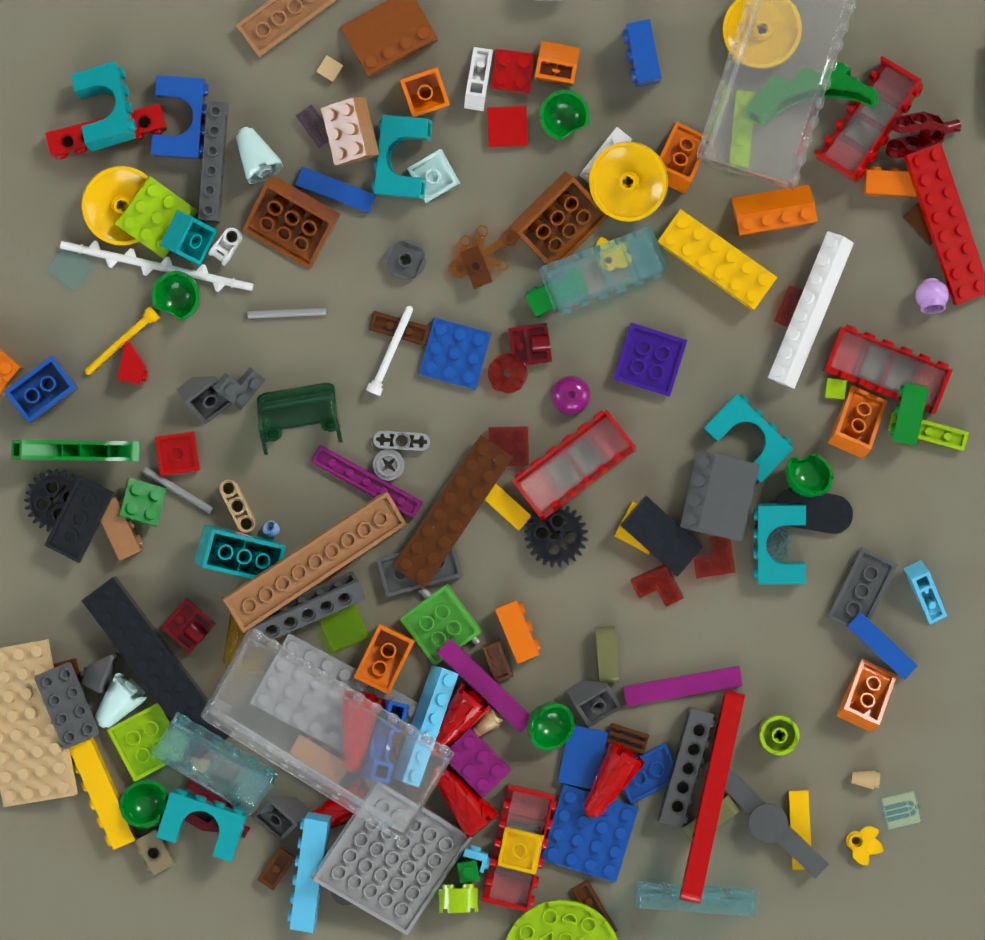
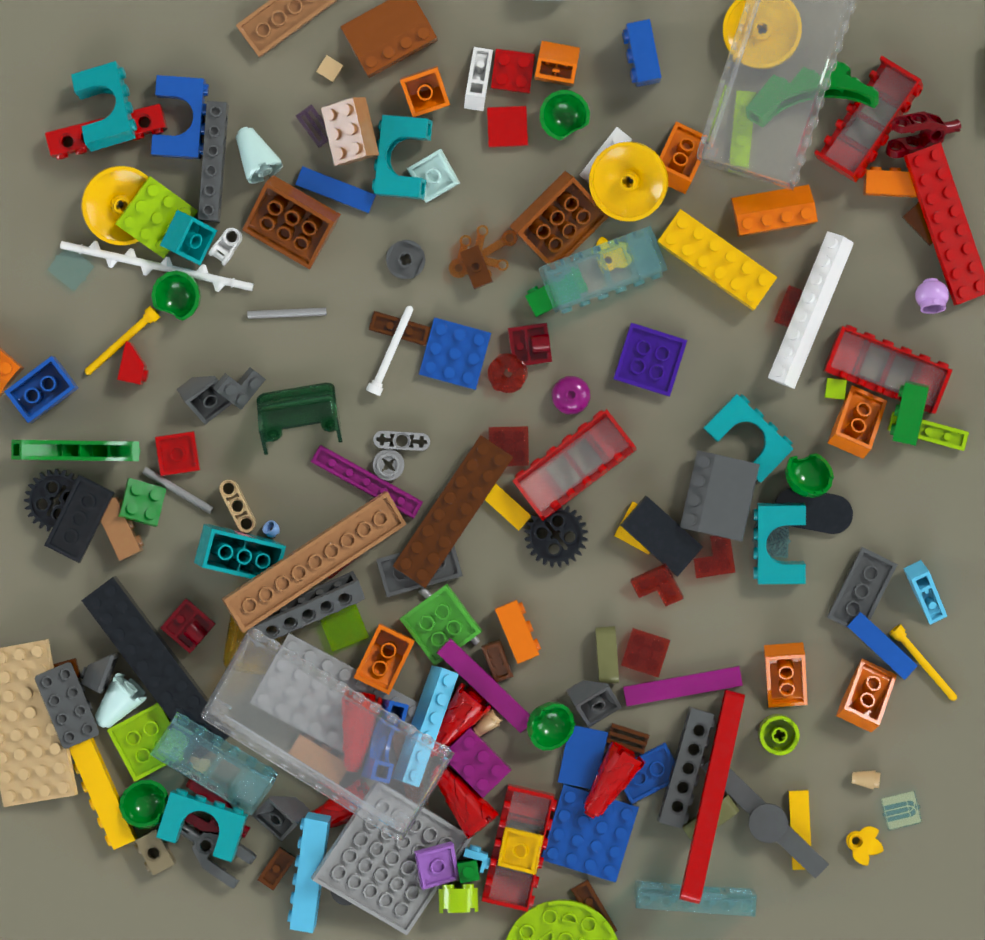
none -> dark grey piece [180,823,257,889]
none -> medium lavender plate [414,841,460,890]
none -> clear red plate [621,628,670,678]
none -> orange slope [764,642,808,708]
none -> yellow piece [889,624,957,701]

